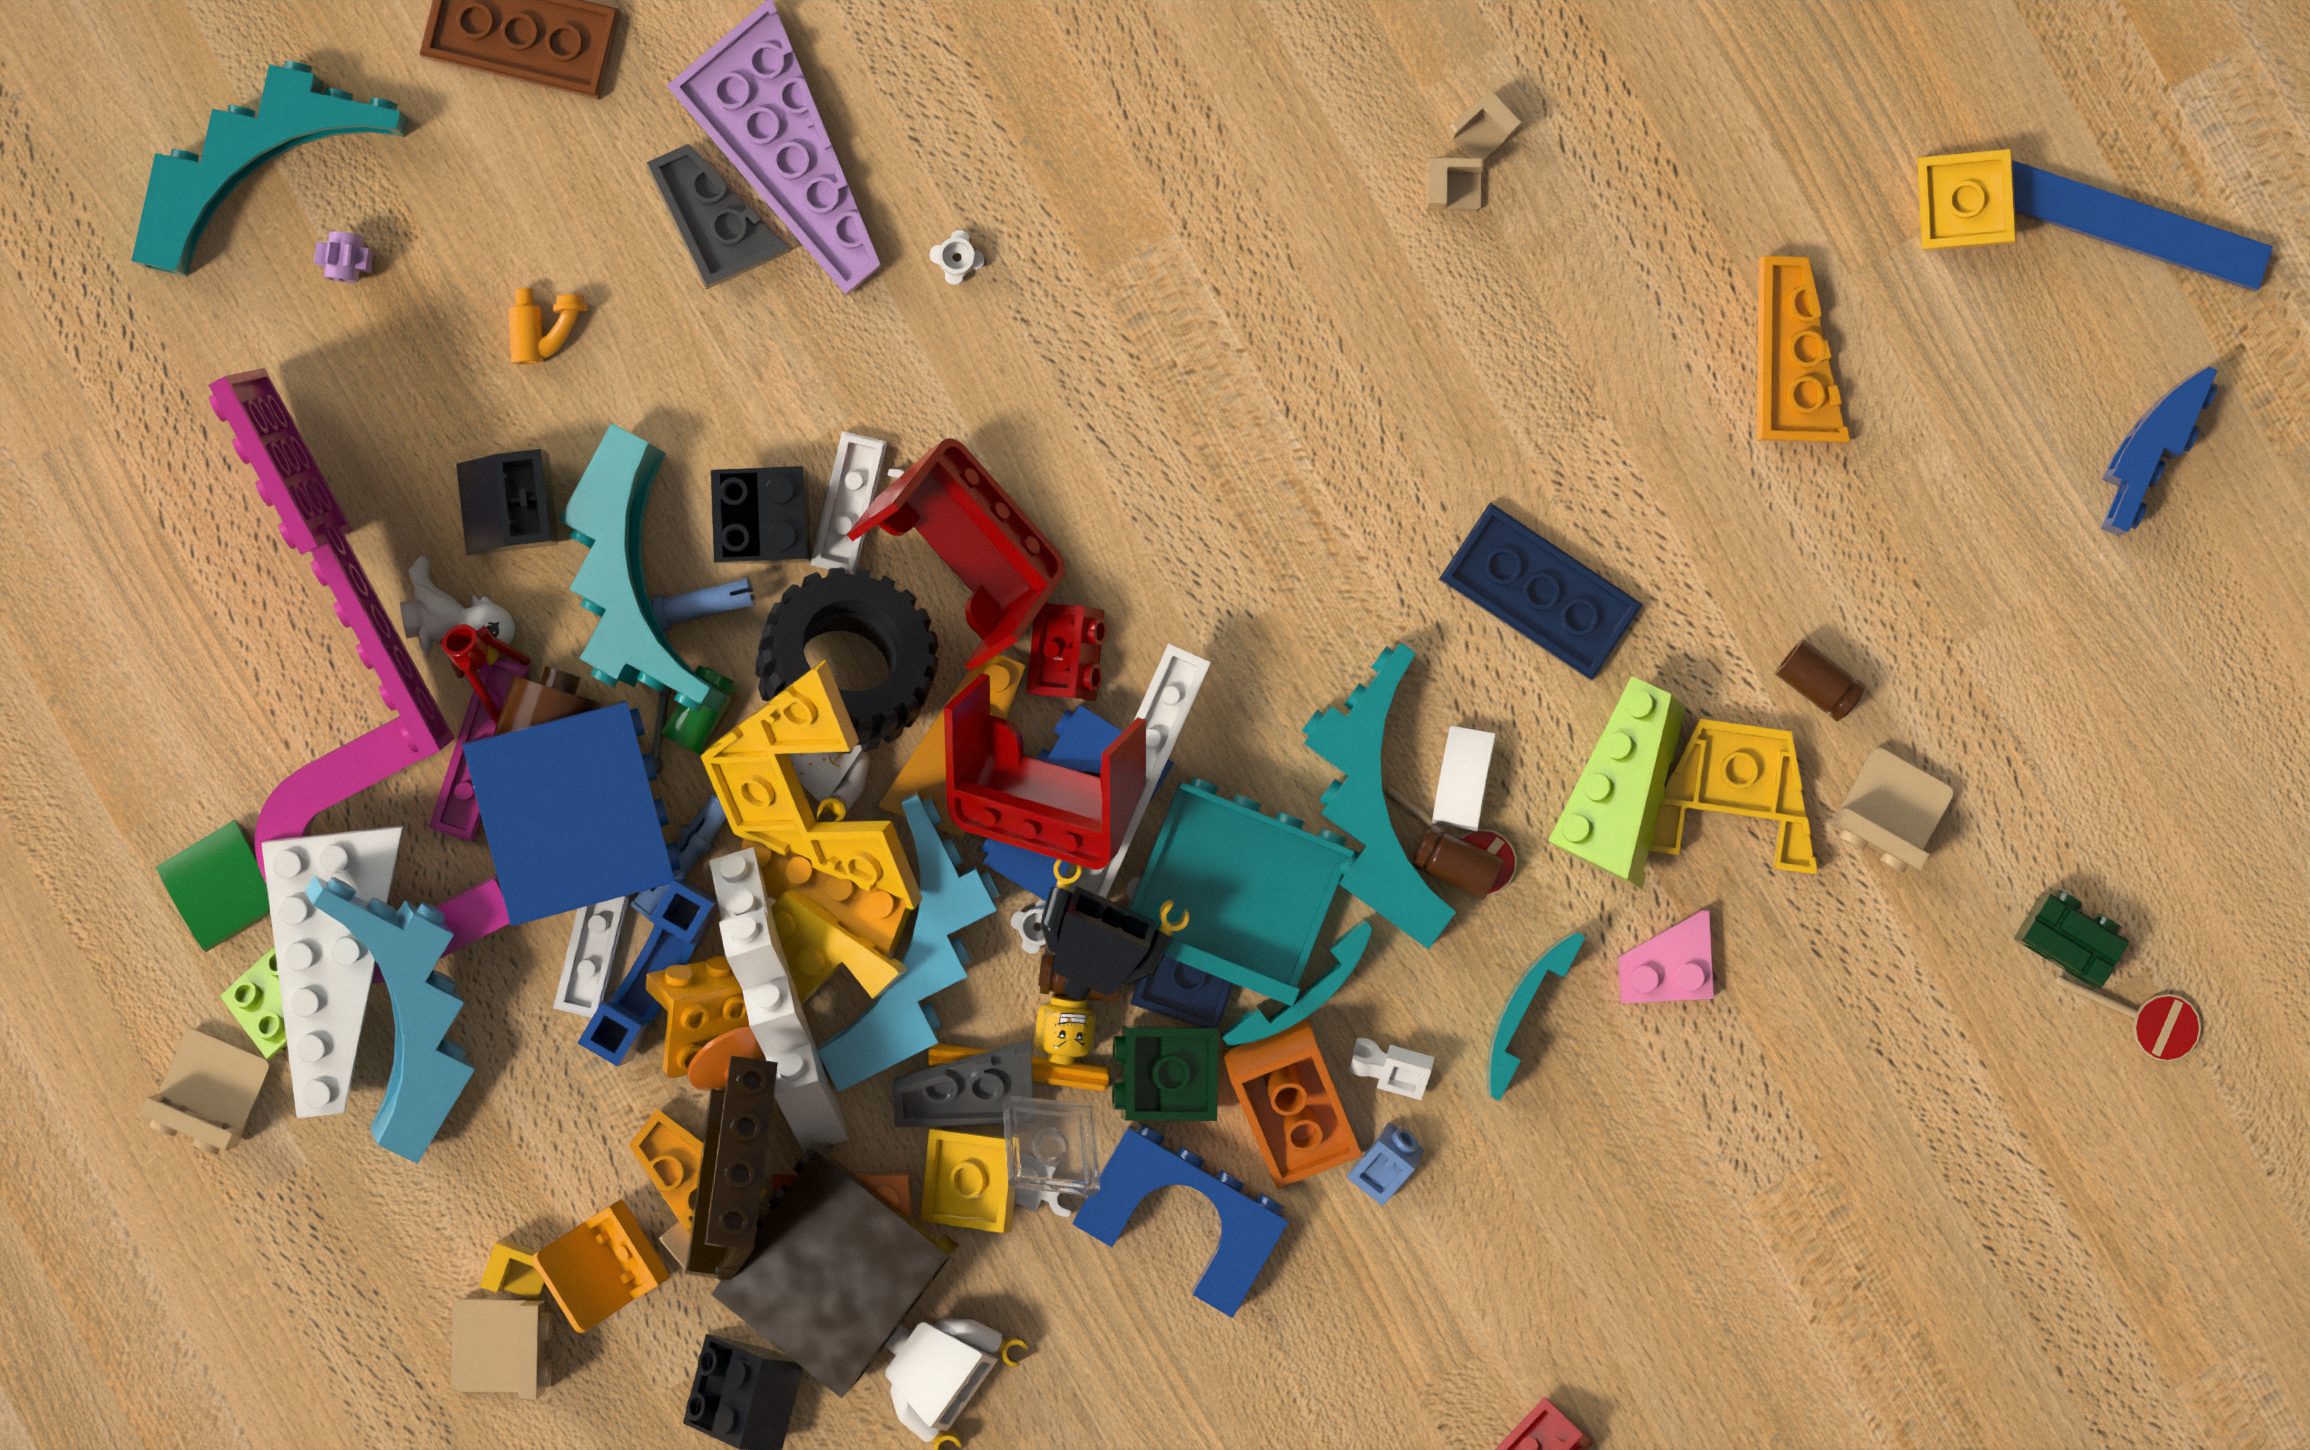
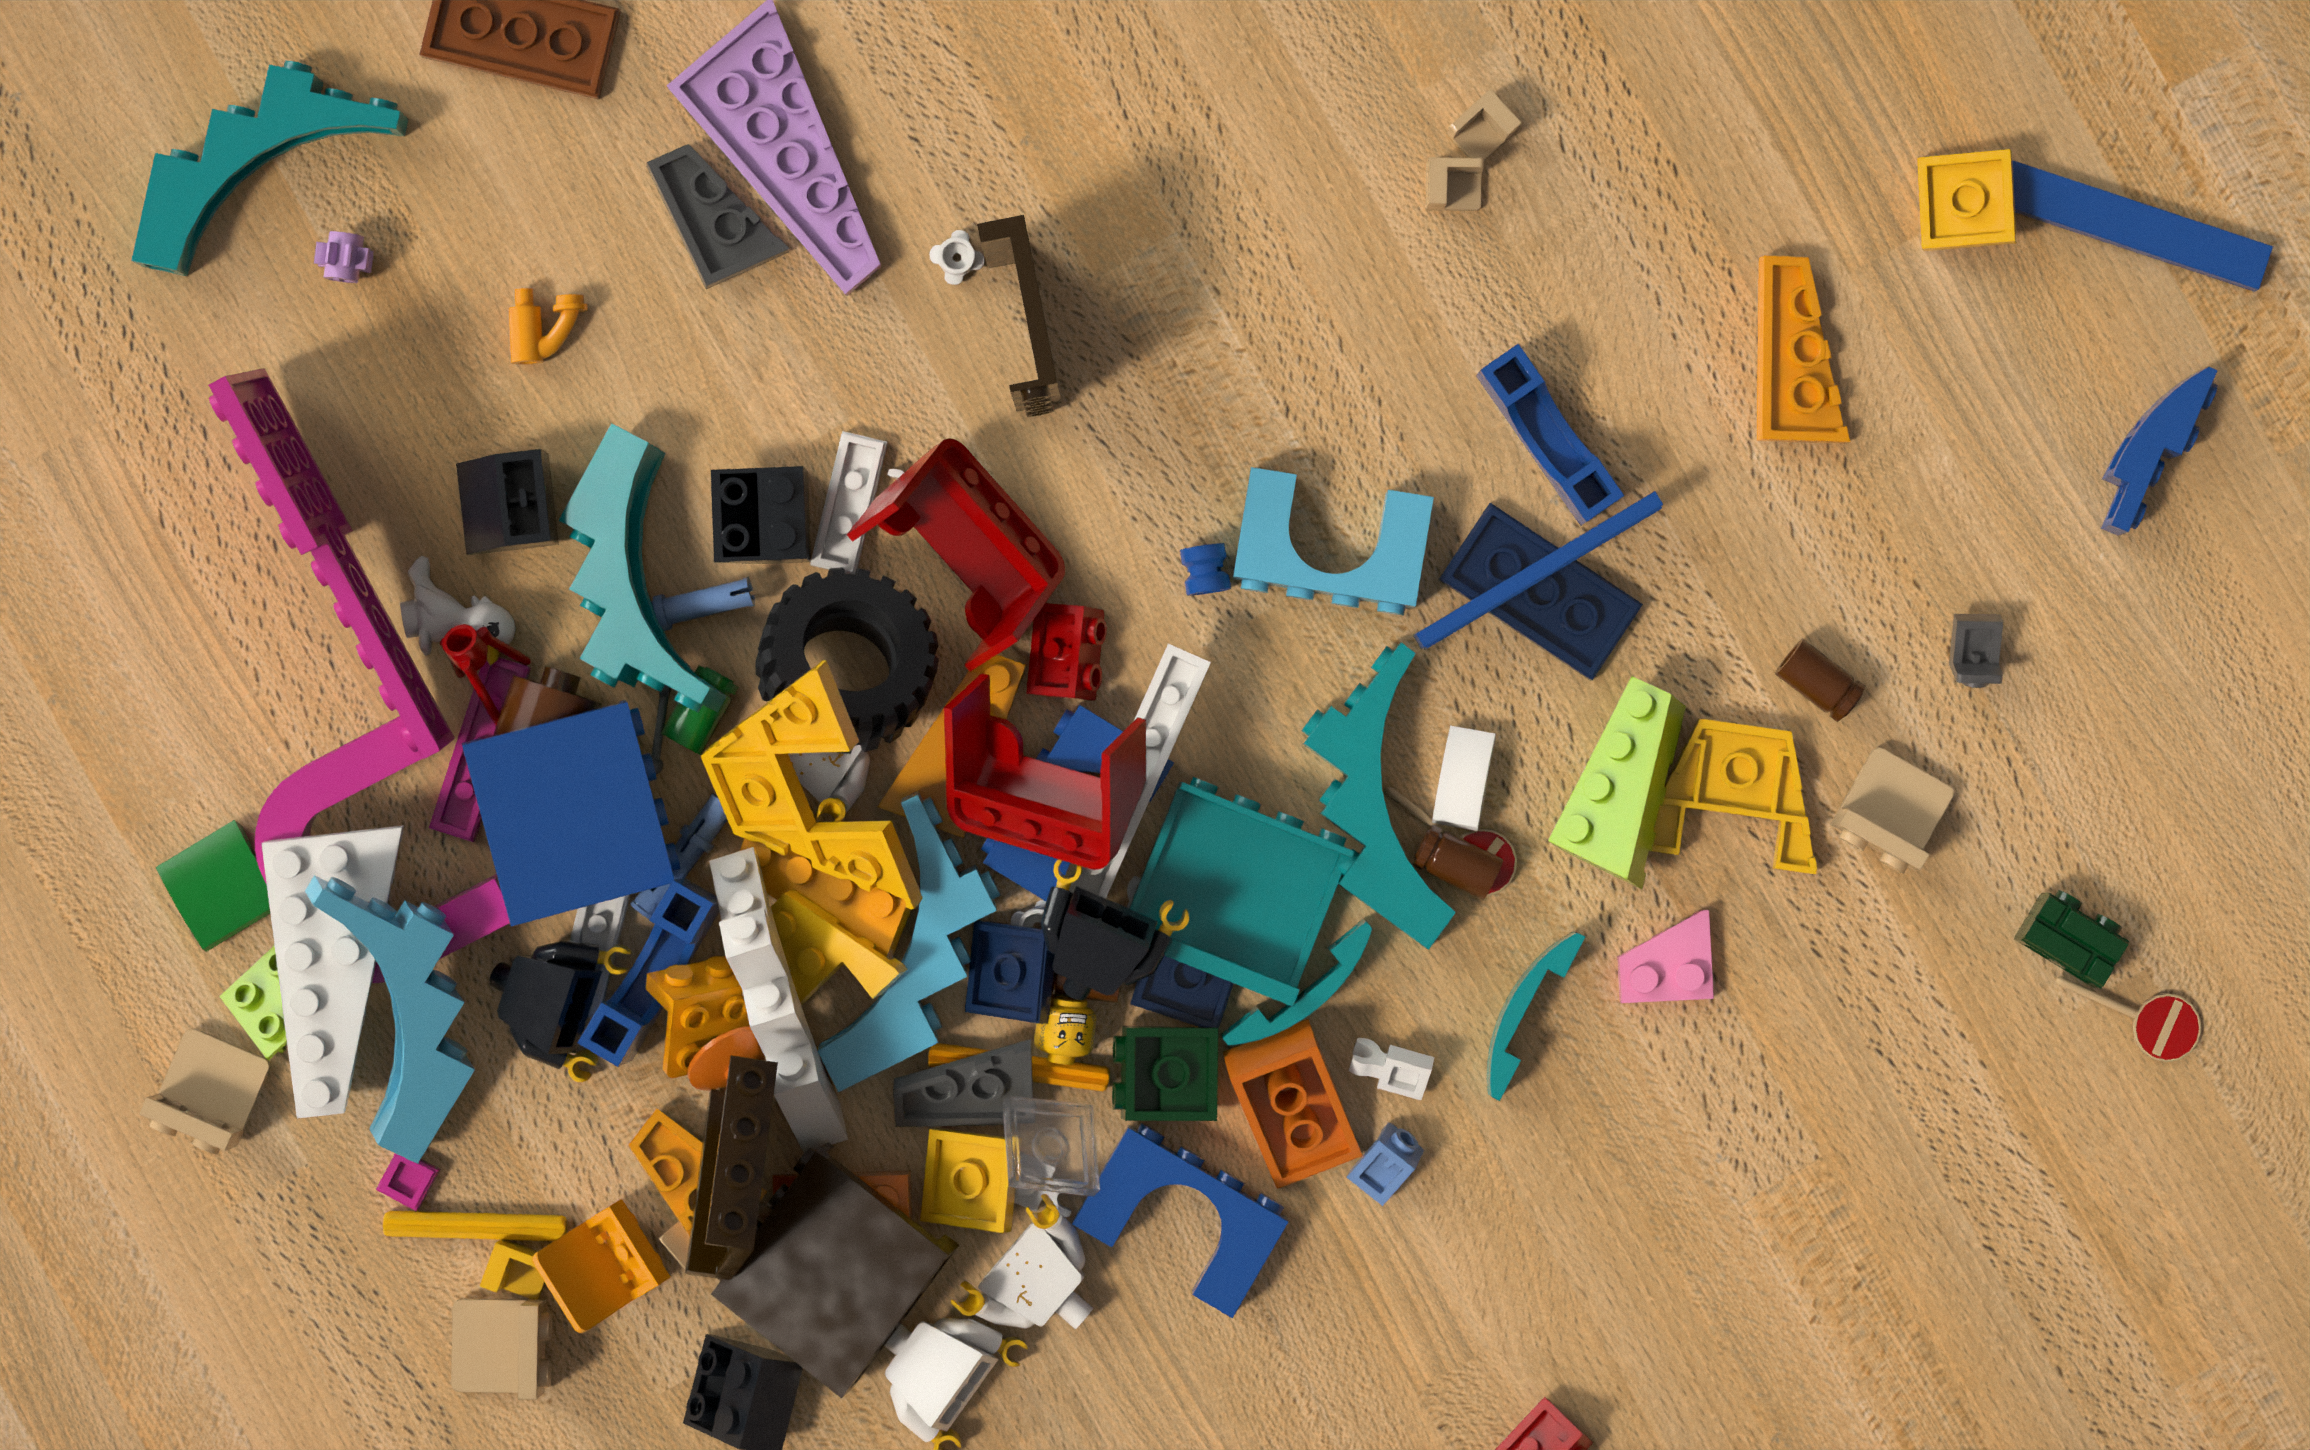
none -> dark pink tile [376,1153,441,1211]
none -> yellow axle [383,1211,567,1241]
none -> black torso [489,940,632,1083]
none -> white torso [951,1194,1093,1329]
none -> dark blue tile [965,920,1055,1024]
none -> dark brown panel [977,215,1062,417]
none -> blue wheel [1180,543,1231,596]
none -> medium azure arch [1232,467,1434,615]
none -> blue tile [1413,491,1663,650]
none -> blue arch [1476,344,1624,526]
none -> flat silver bracket [1949,614,2003,688]

